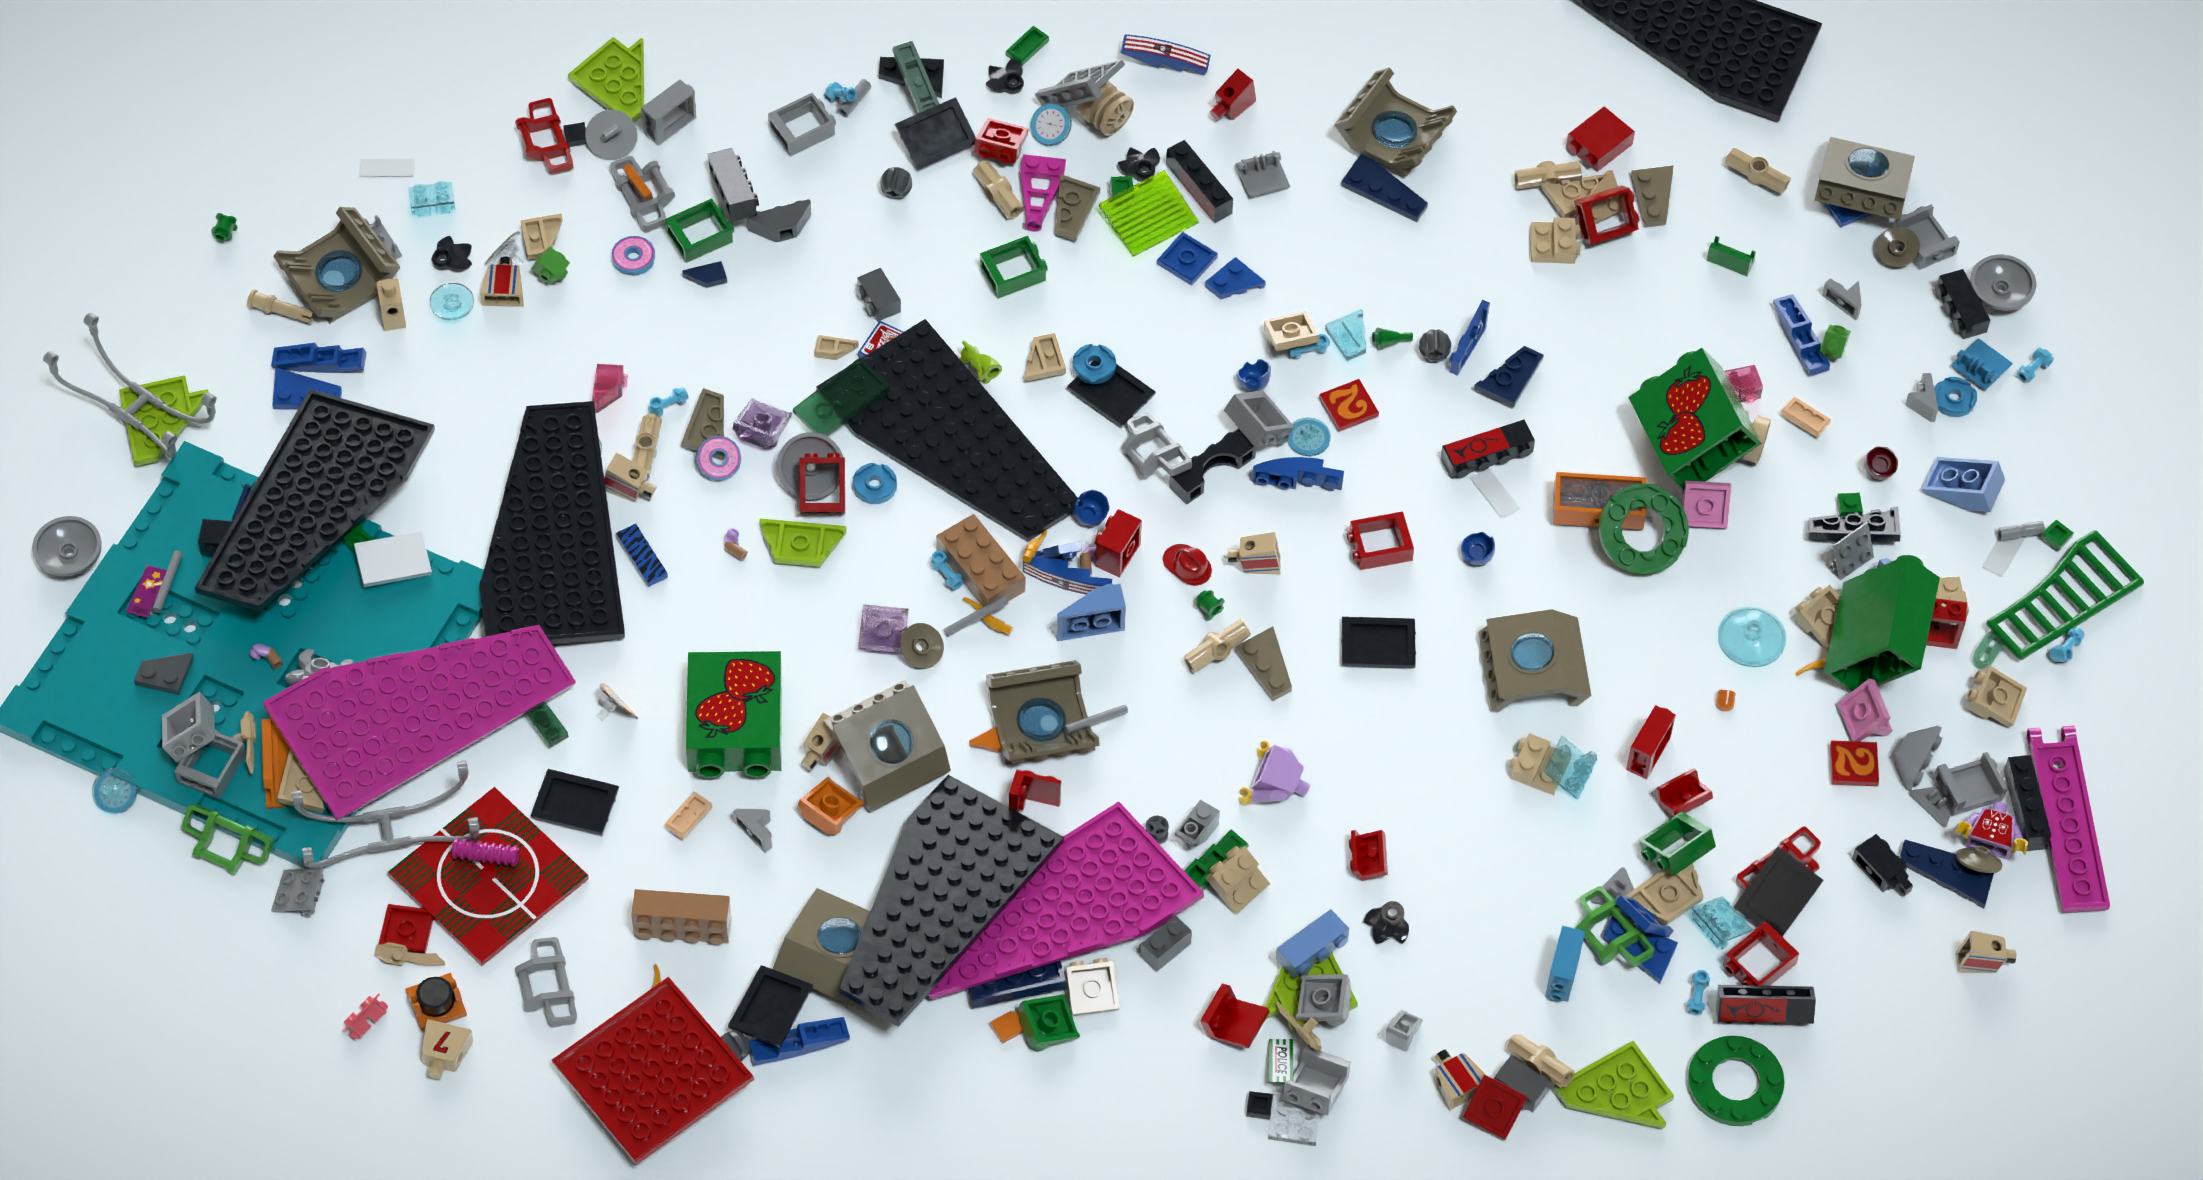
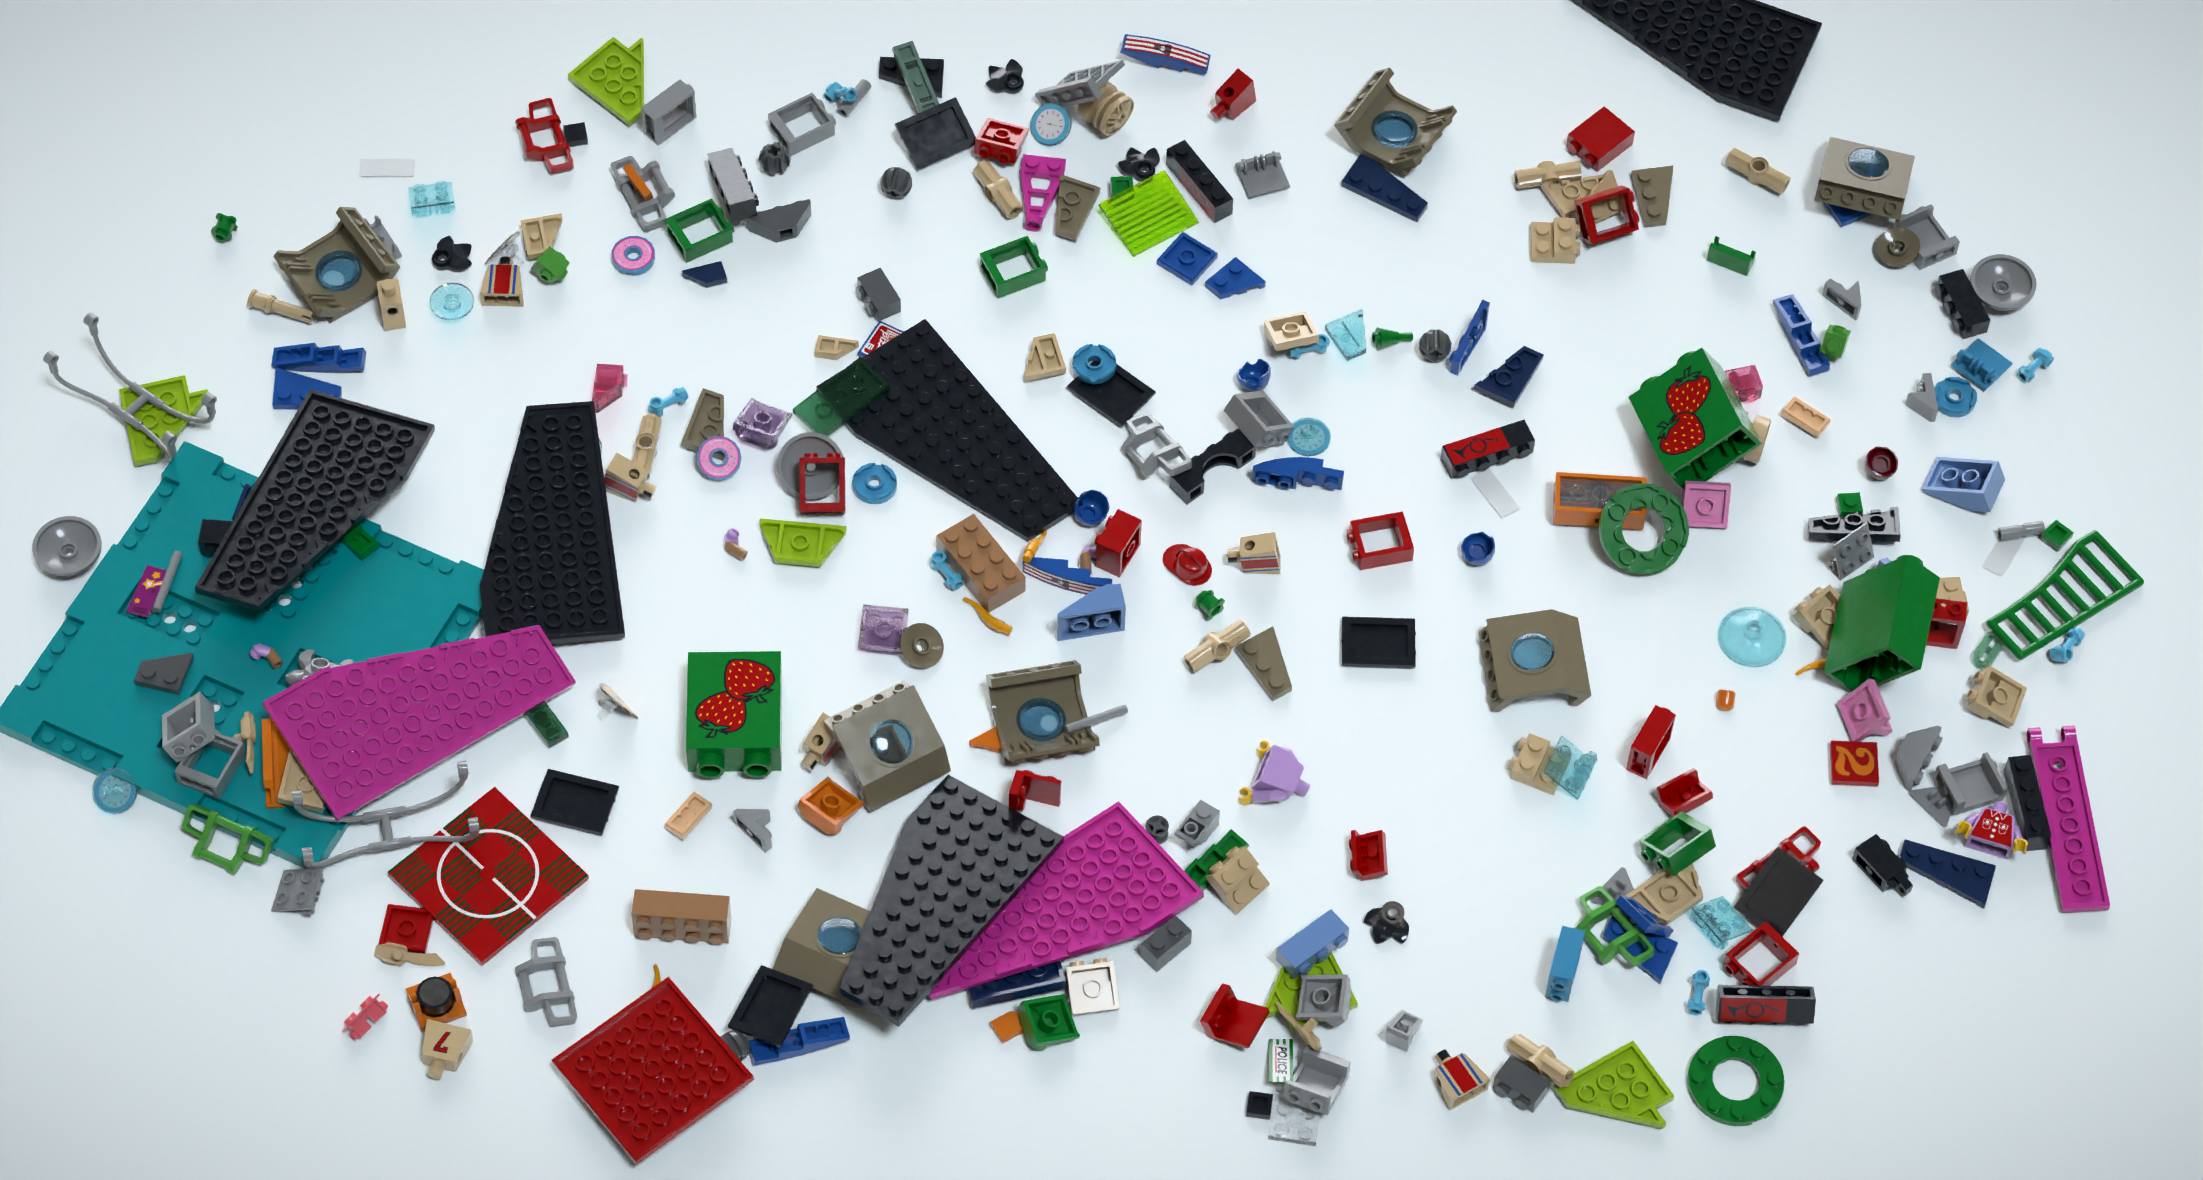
white tile [354,531,432,587] -> none
dark pink piece [452,838,519,867] -> none
light grey shield [585,110,637,160] -> none
blue tile [616,523,668,587] -> none
light grey bar [944,596,1009,636] -> none
lime animal [960,340,1002,384] -> none
green tile [1005,25,1050,66] -> none
blue wing [1034,541,1082,560] -> none
red tile [1319,379,1379,432] -> none
red tile [1463,1074,1528,1140] -> none
dark tan dish [1956,846,2002,873] -> none
tan torso [1956,930,2017,973] -> none
none -> dark grey piece [758,142,791,175]

